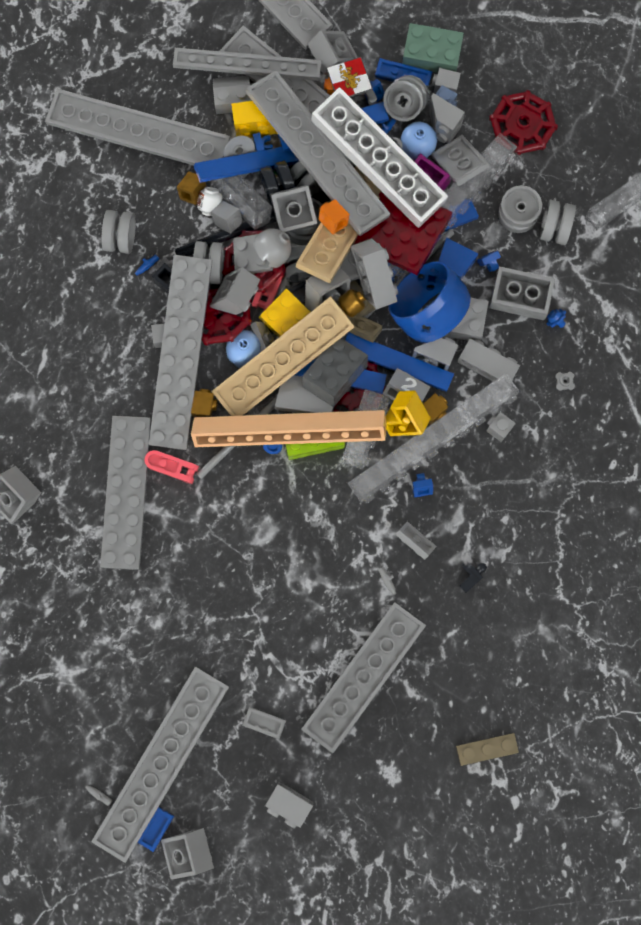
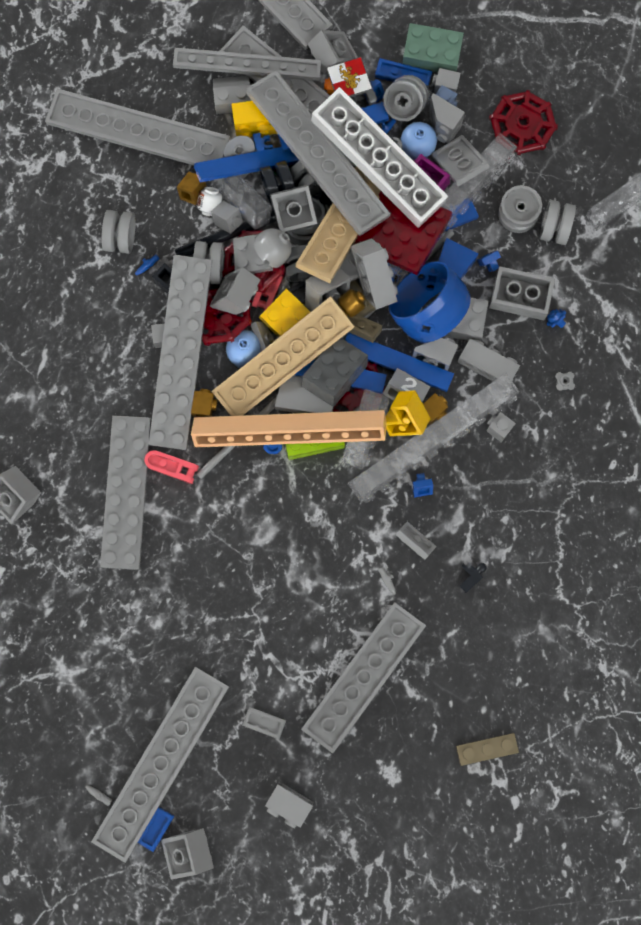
orange brick [318,199,350,235] -> none

